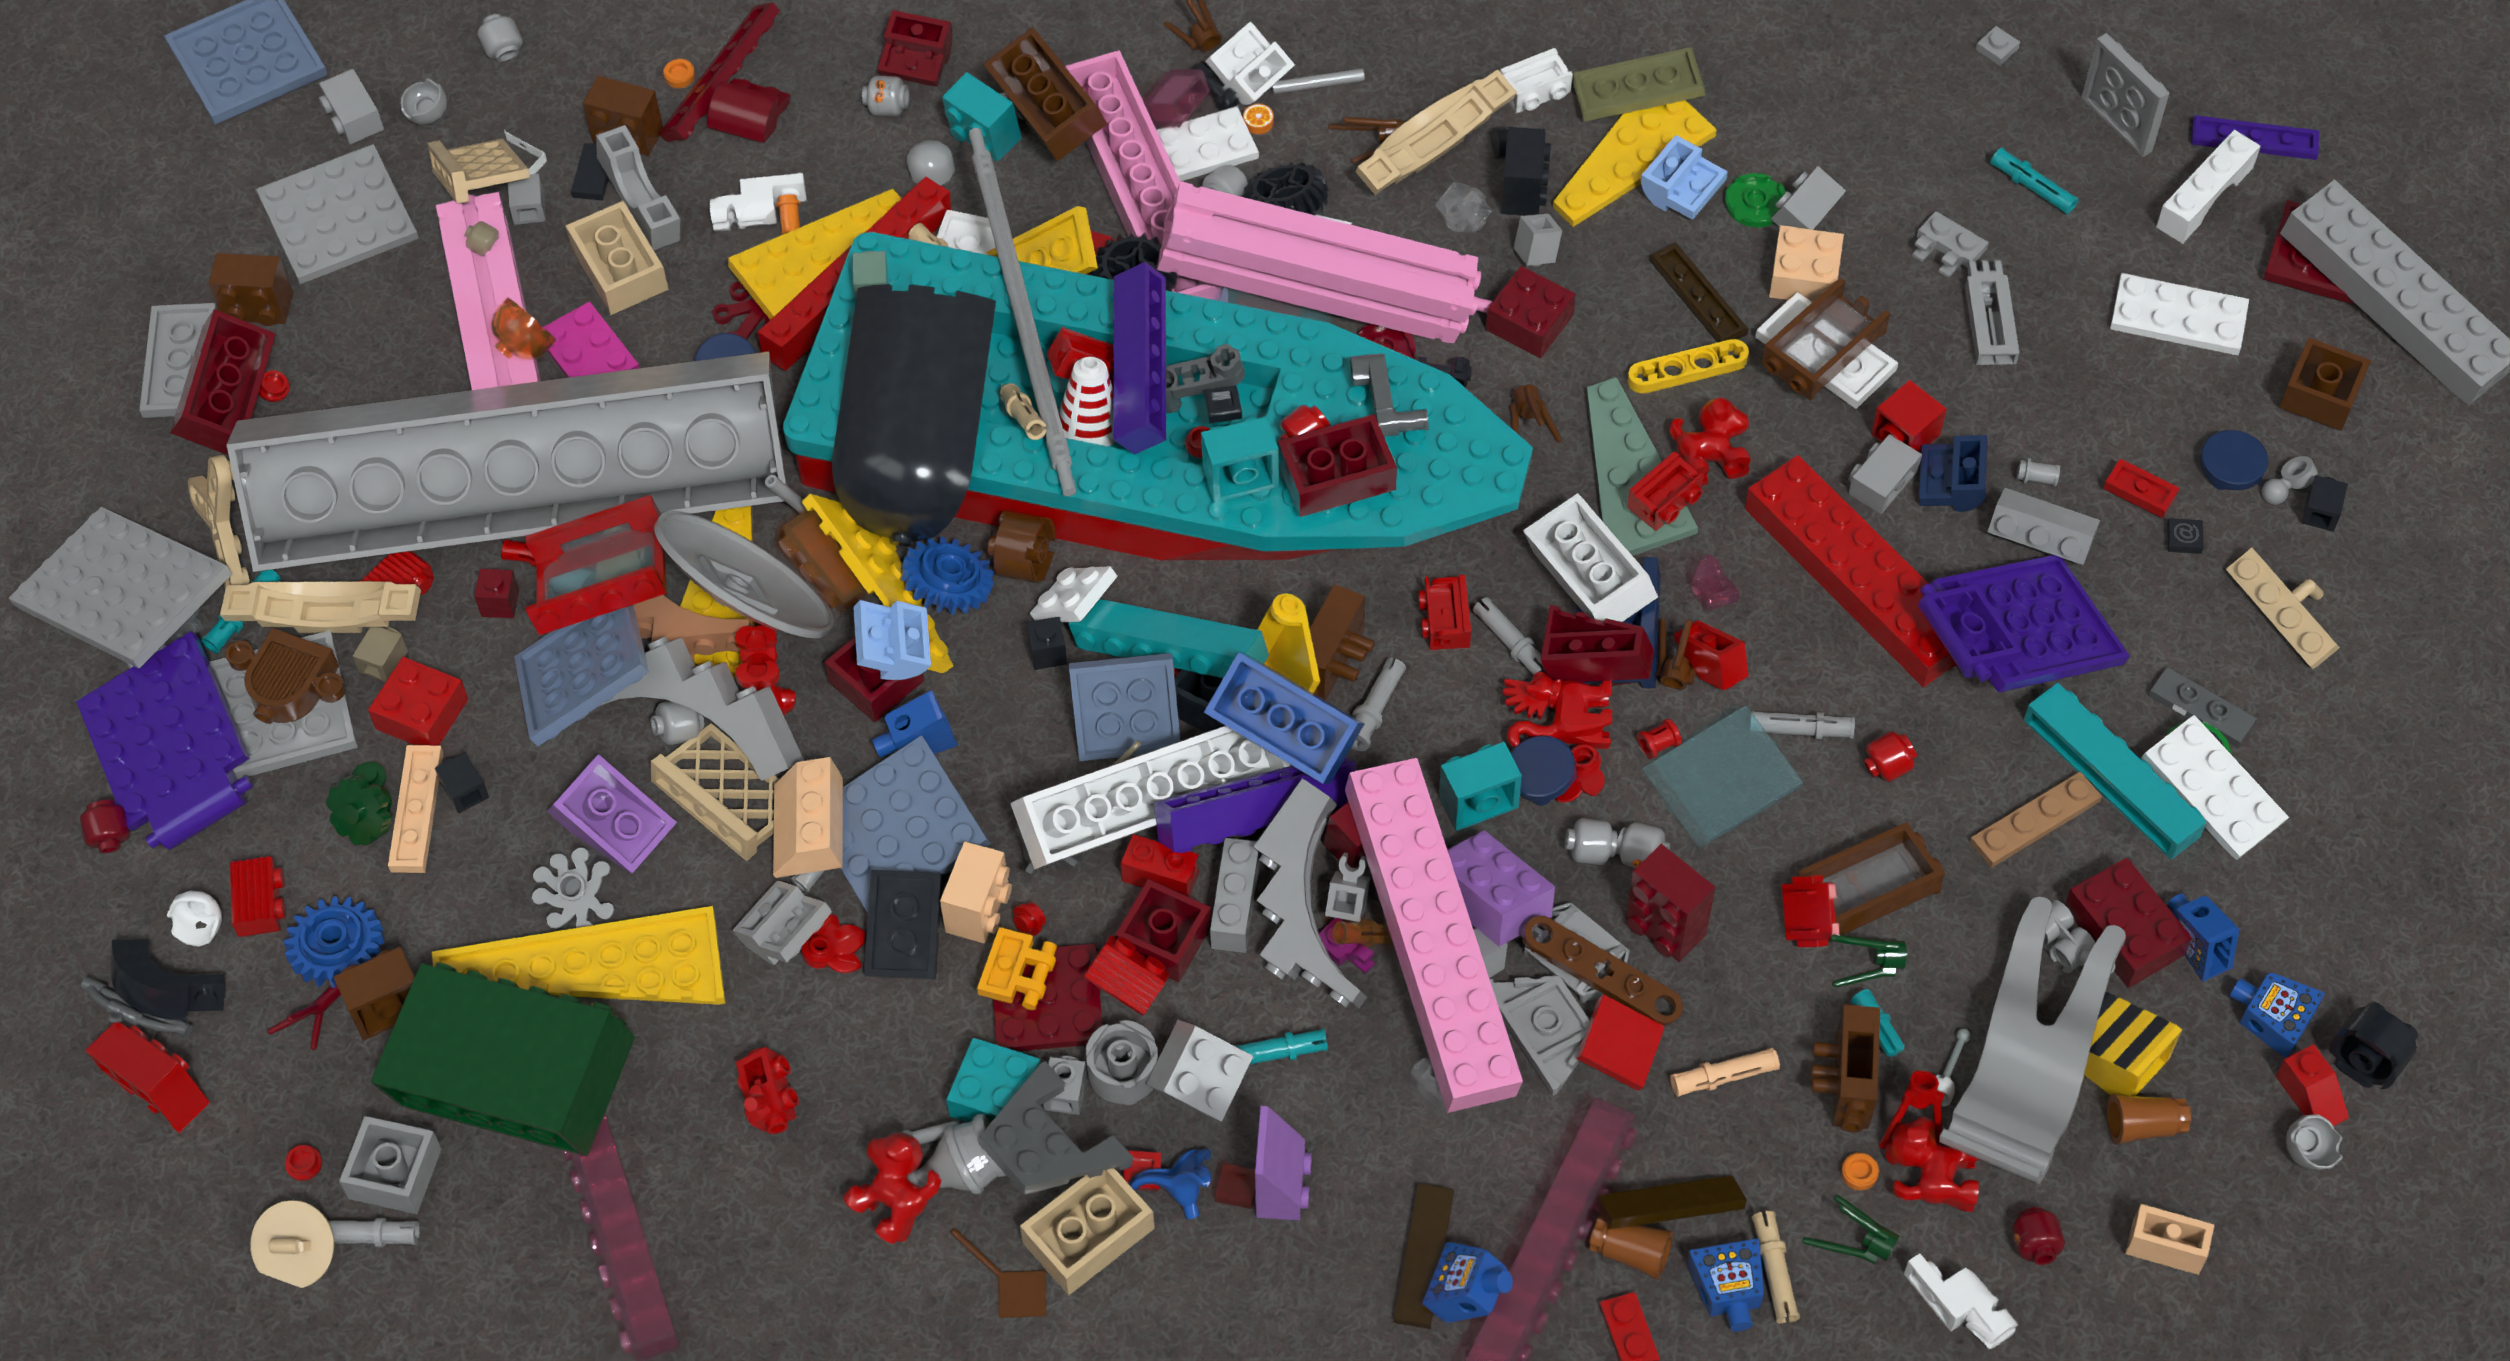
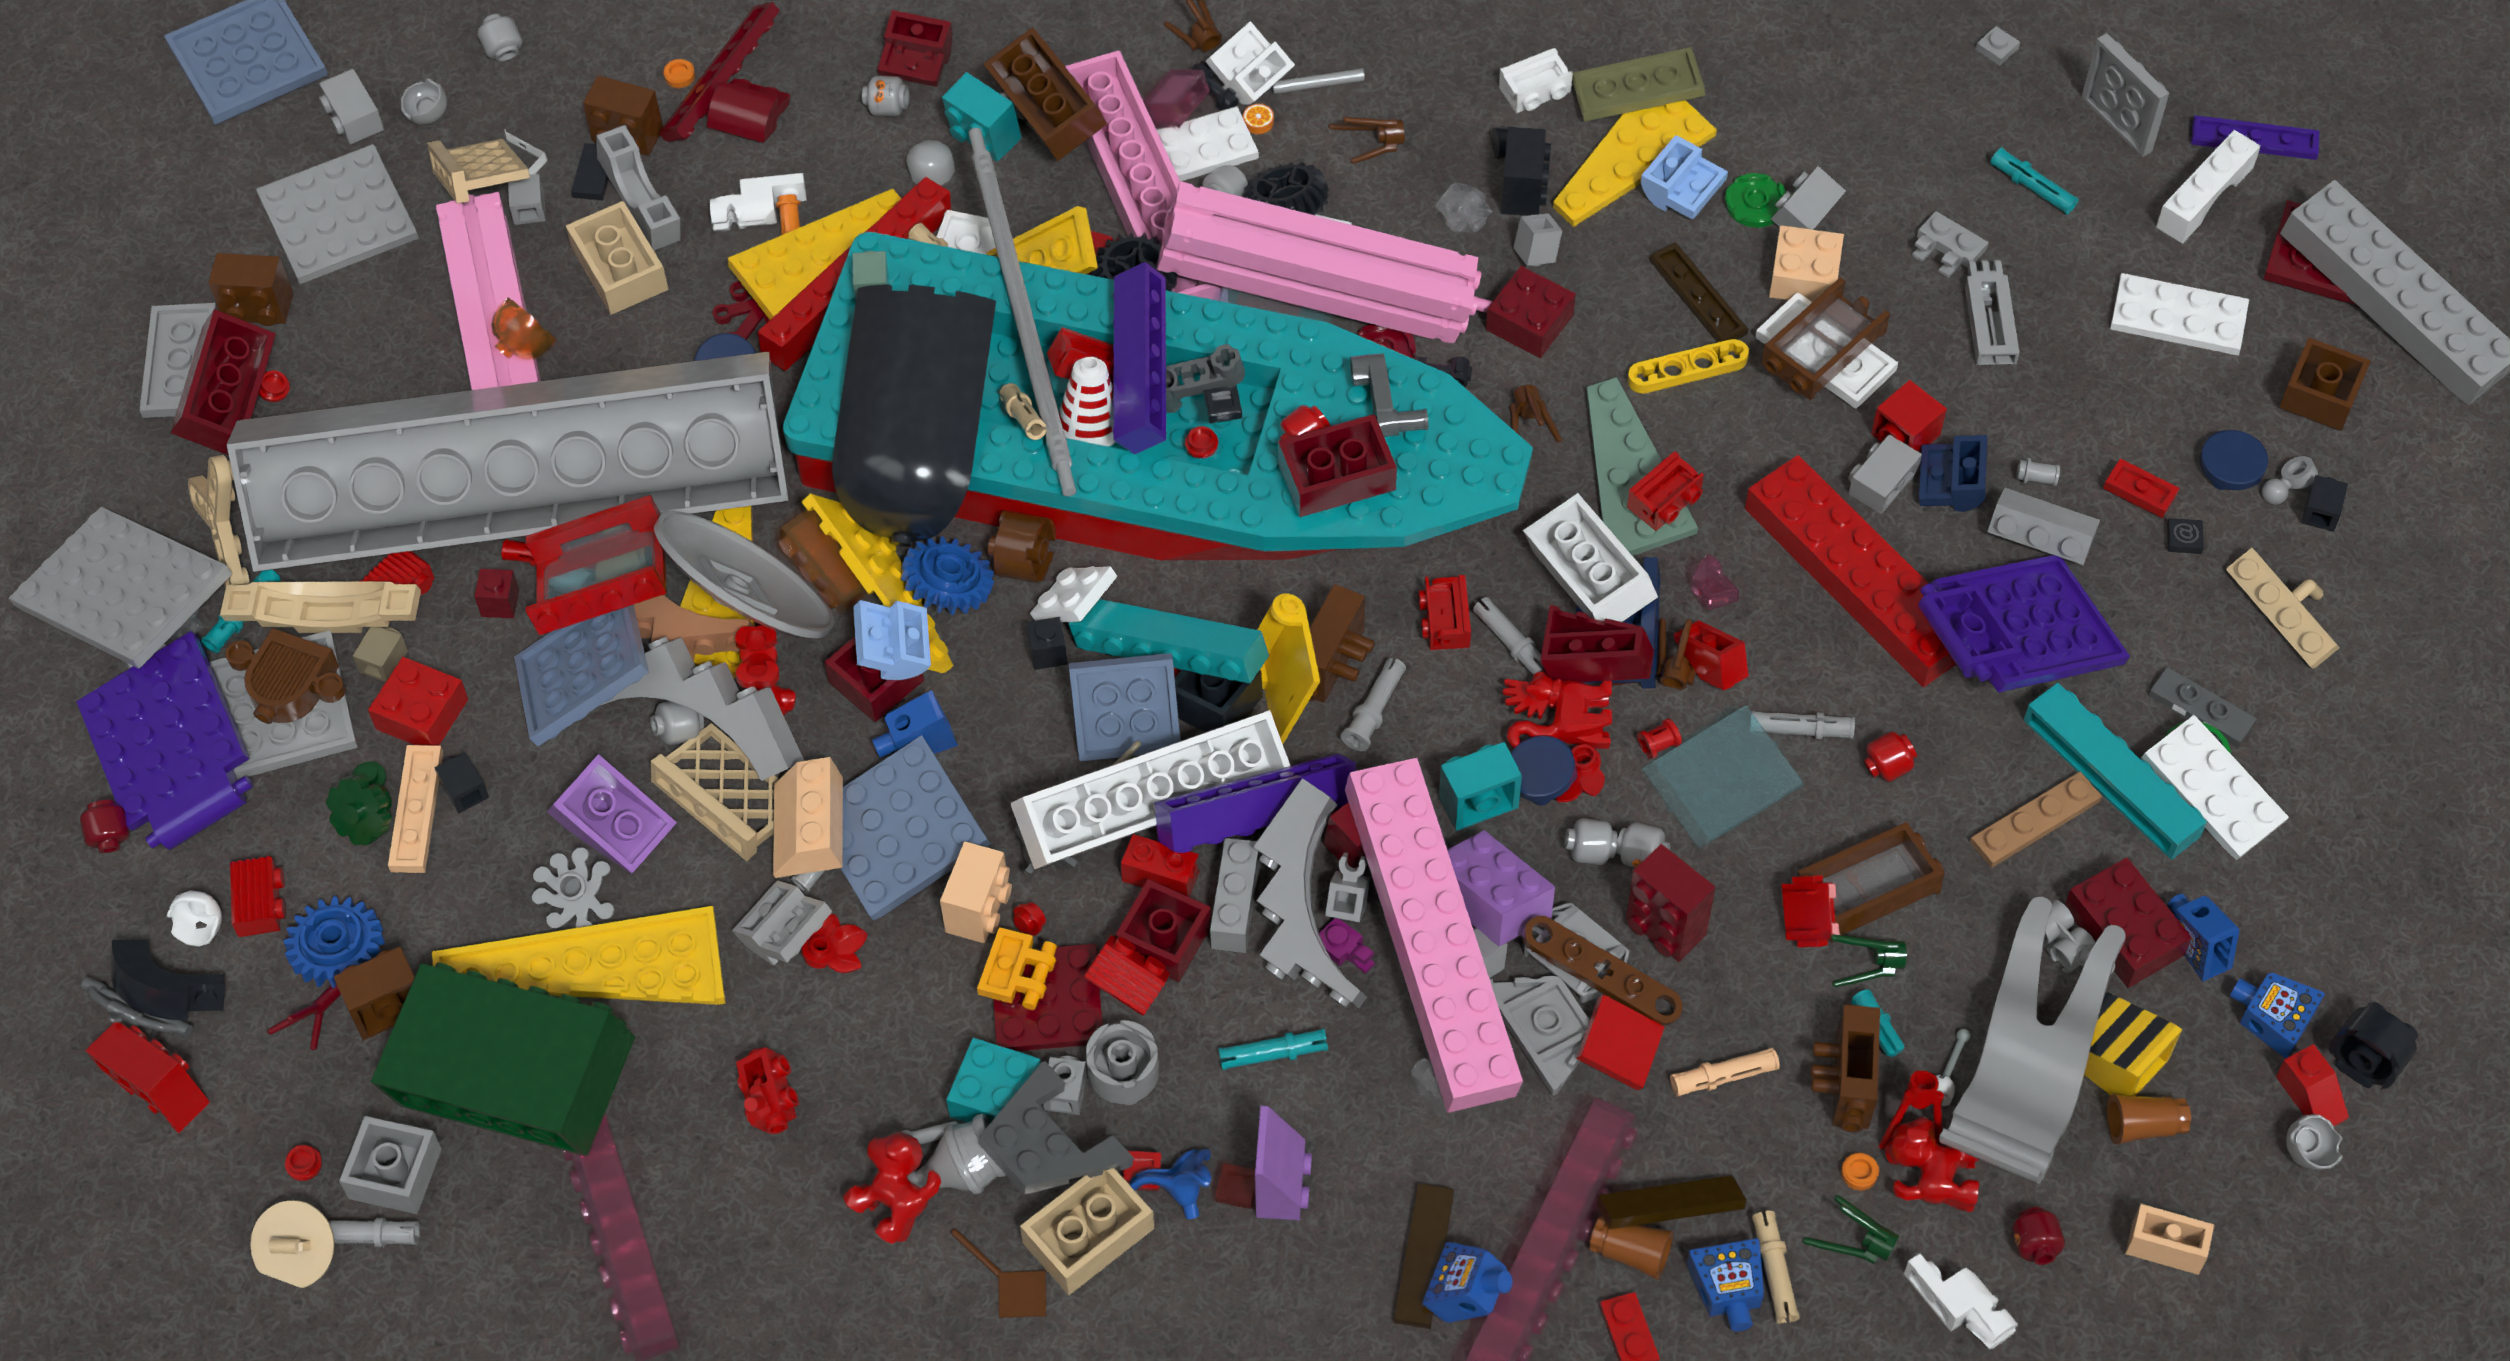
dark tan piece [464,221,499,257] -> none
dark pink plate [535,301,640,378] -> none
light grey piece [765,475,823,527] -> none
black plate [864,870,943,980] -> none
light grey brick [1146,1020,1253,1122] -> none
teal brick [1201,416,1279,503] -> none
blue brick [1204,652,1365,784] -> none
clear orange pin [1333,919,1394,948] -> none
tan piece [1355,69,1517,195] -> none
red animal [1669,397,1750,486] -> none

